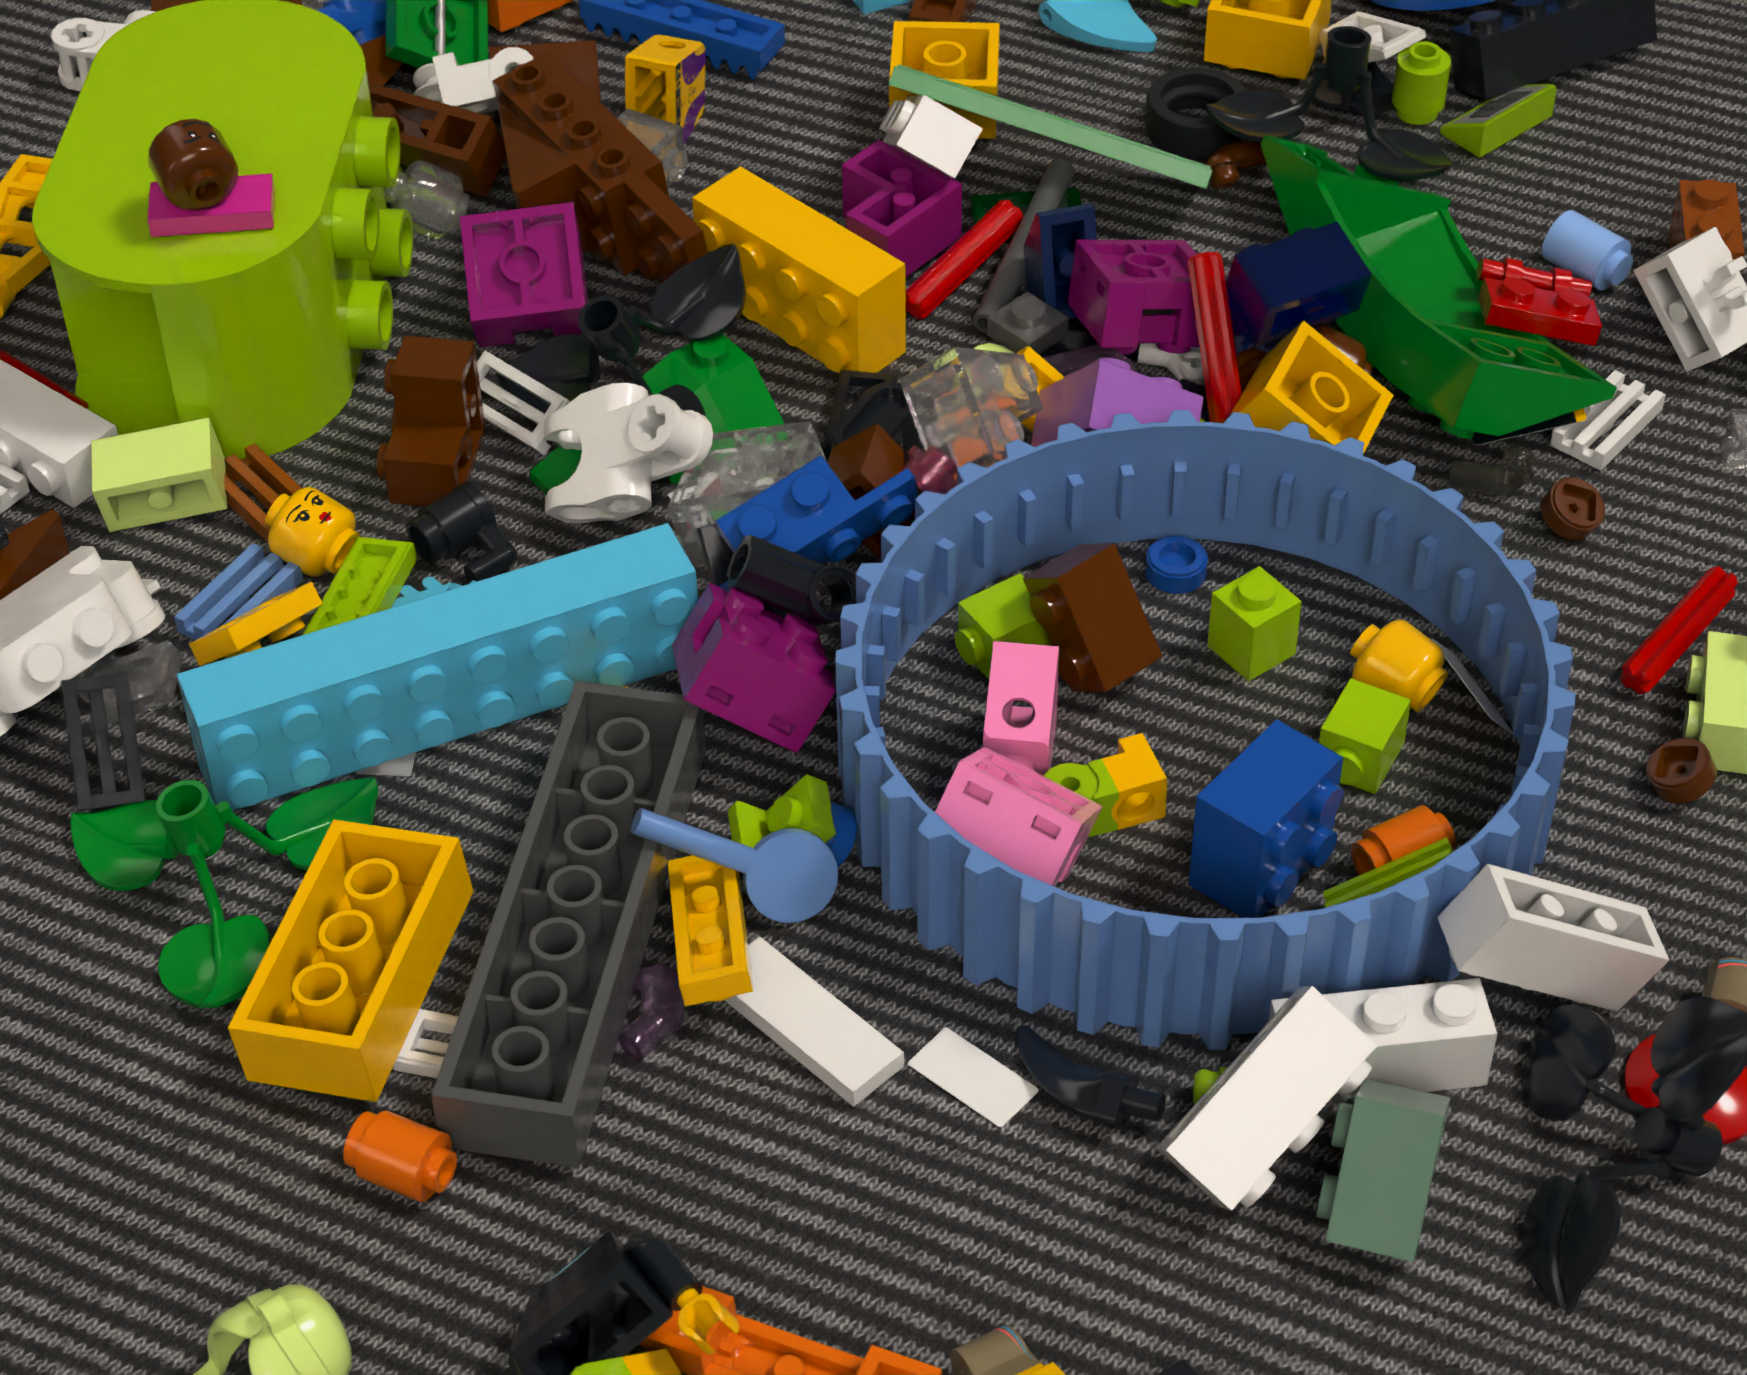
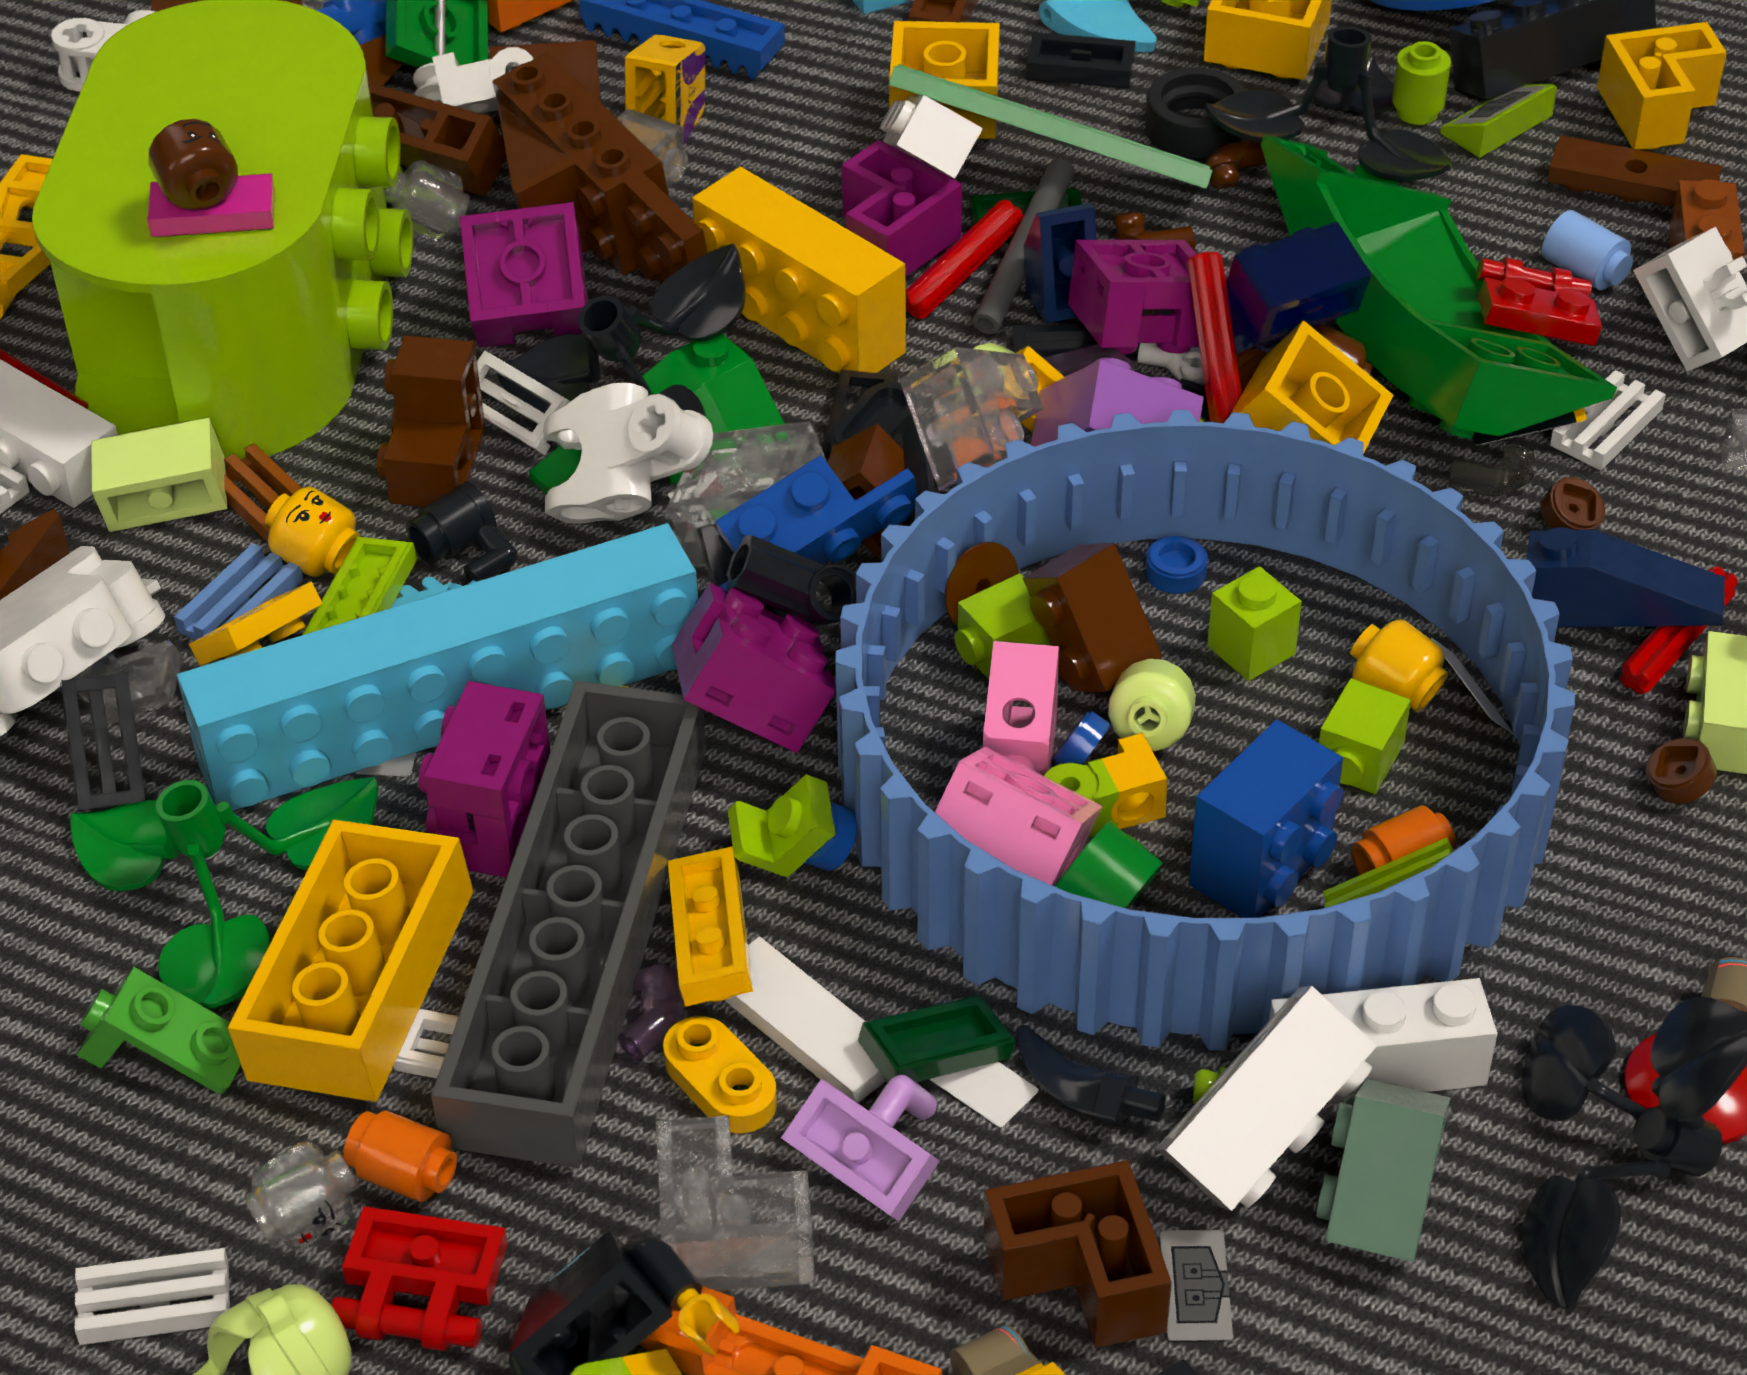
medium blue piece [631,808,838,923] -> none
clear pink plate [902,444,959,494] -> none
flat silver plate [987,291,1069,354] -> none
white slope [1319,11,1426,62] -> none
white brick [1437,864,1670,1012] -> none
none -> white tile [75,1248,230,1345]
none -> bright green bracket [77,967,241,1094]
none -> clear head [244,1141,359,1250]
none -> red plate [331,1206,508,1351]
none -> magenta piece [419,681,551,878]
none -> clear brick [656,1116,815,1291]
none -> yellow plate [663,1016,777,1133]
none -> lavender plate [781,1075,940,1221]
none -> dark green tile [857,995,1016,1082]
none -> reddish brown piece [945,542,1019,627]
none -> reddish brown brick [983,1160,1172,1348]
none -> black tile [1026,32,1136,89]
none -> blue tile [1053,711,1111,765]
none -> green brick [1055,821,1163,909]
none -> yellowish green head [1108,659,1196,751]
none -> reddish brown arm [1113,211,1196,251]
none -> sticker [1160,1230,1233,1341]
none -> dark blue slope [1526,527,1725,627]
none -> reddish brown tile [1547,135,1723,208]
none -> yellow brick [1597,22,1727,150]

